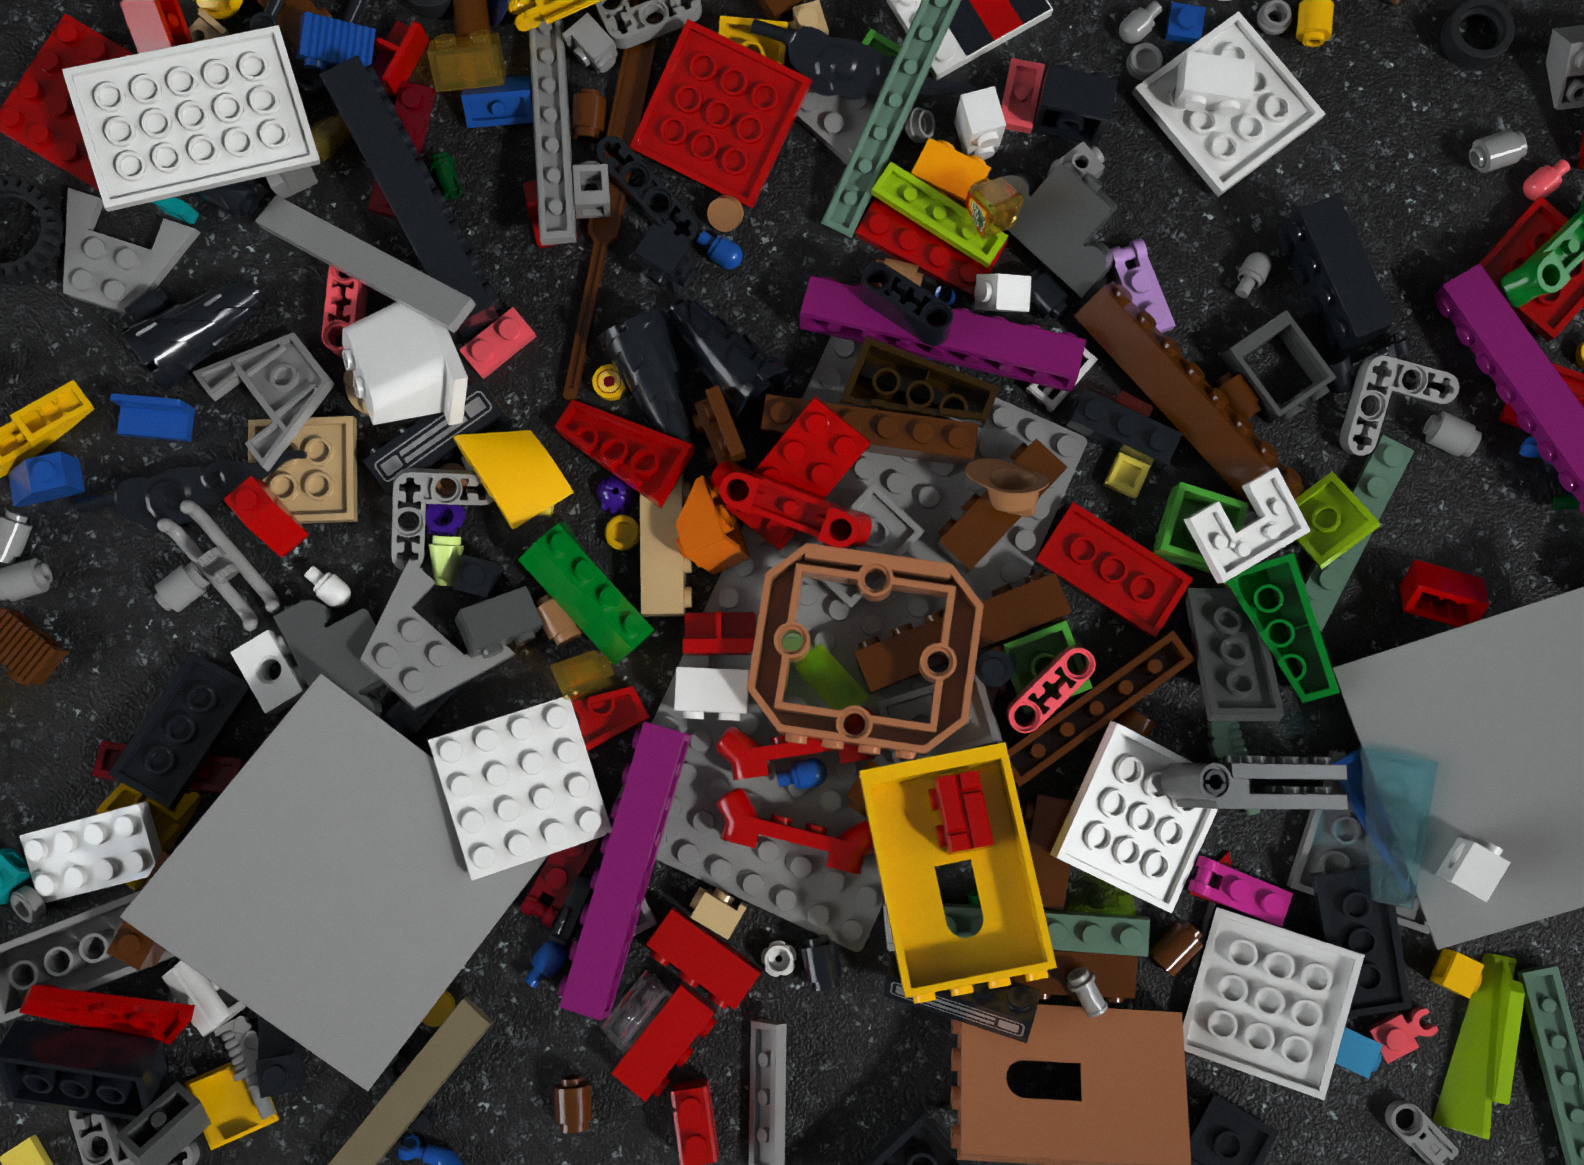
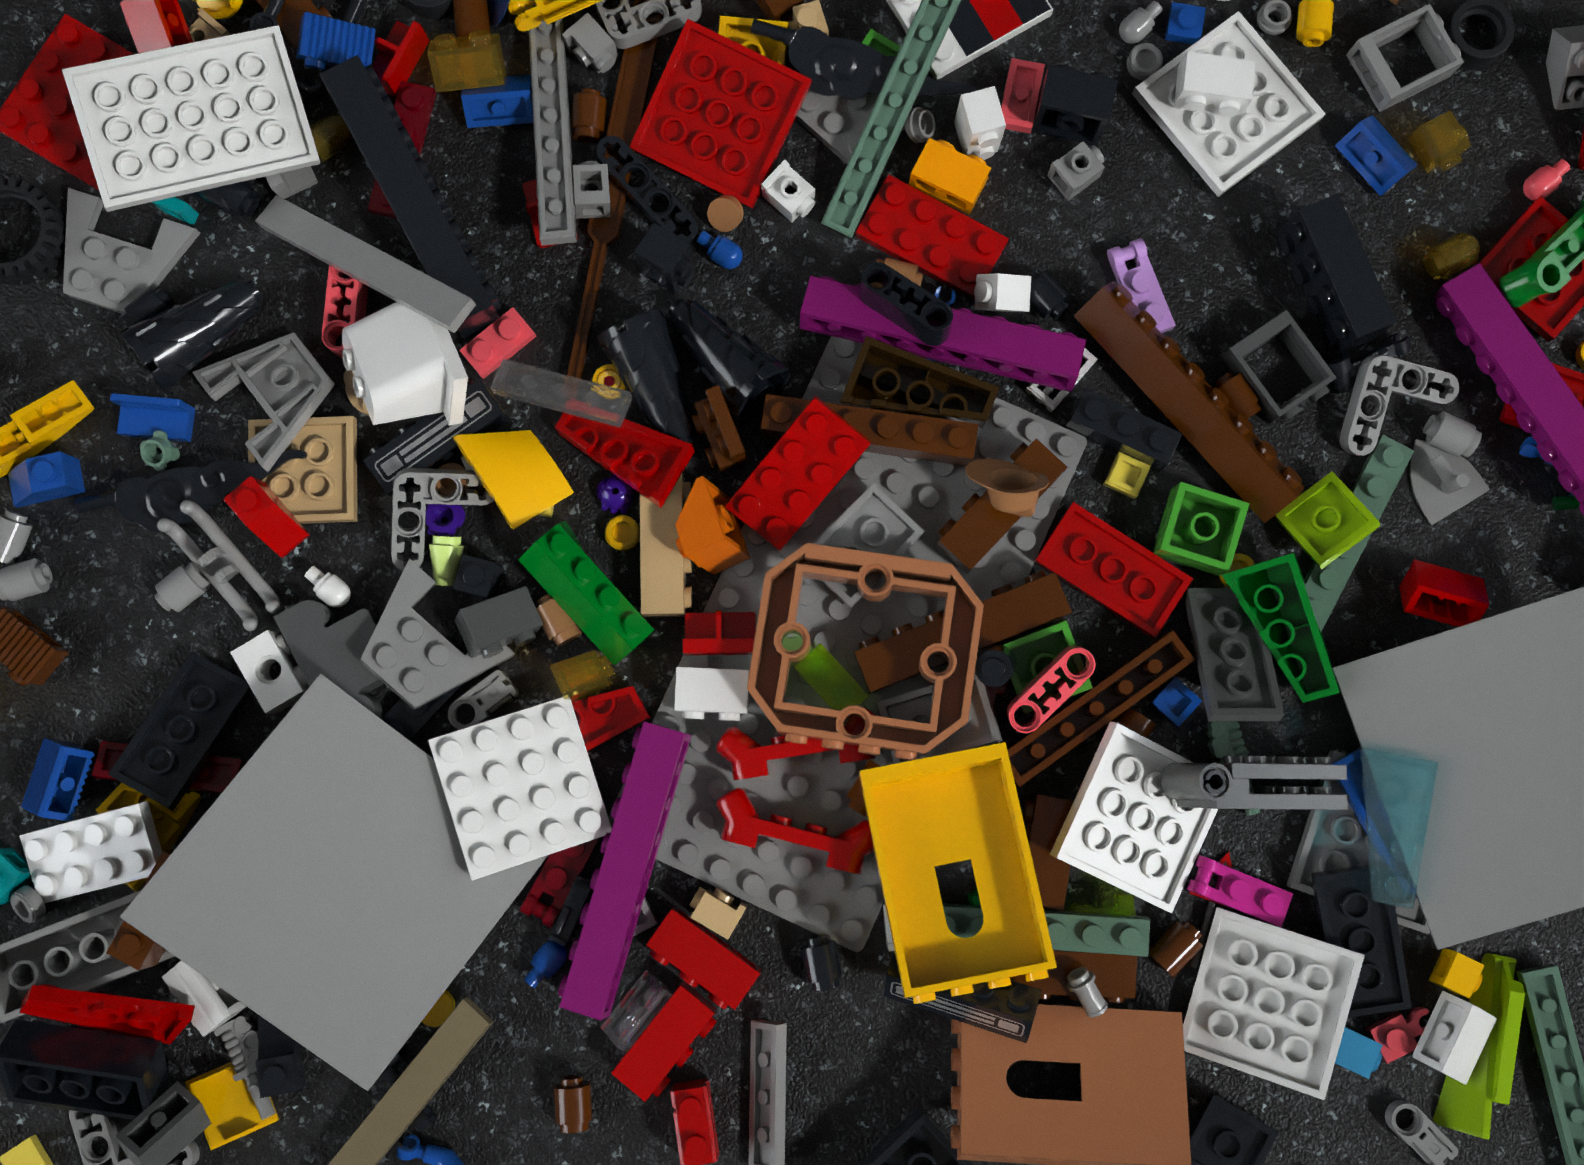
dark green pin [429,152,464,200] -> none
red plate [710,461,872,548] -> none
white plate [761,940,797,977] -> none
blue cylinder [776,758,828,790] -> none
lime plate [871,162,1008,268] -> none
red brick [928,770,994,855] -> none
clear yellow slope [965,177,1024,240] -> none
dark grey brick [981,162,1117,298] -> none
clear red tile [1114,390,1154,417] -> none
white plate [1184,468,1311,584] -> none
light grey cylinder [1235,252,1272,298] -> none
white brick [1435,836,1511,903] -> none
light grey brick [1469,129,1528,173] -> none
none -> blue brick [21,738,95,822]
none -> sand green plate [140,430,180,471]
none -> light grey piece [448,670,519,730]
none -> clear tile [490,359,633,427]
none -> white brick [761,160,816,222]
none -> blue plate [1149,676,1202,727]
none -> blue panel [1335,115,1417,196]
none -> light grey window [1346,4,1464,112]
none -> clear yellow brick [1408,110,1471,173]
none -> light grey shield [1409,439,1490,526]
none -> white panel [1412,991,1497,1085]
none -> clear yellow brick [1423,232,1480,280]

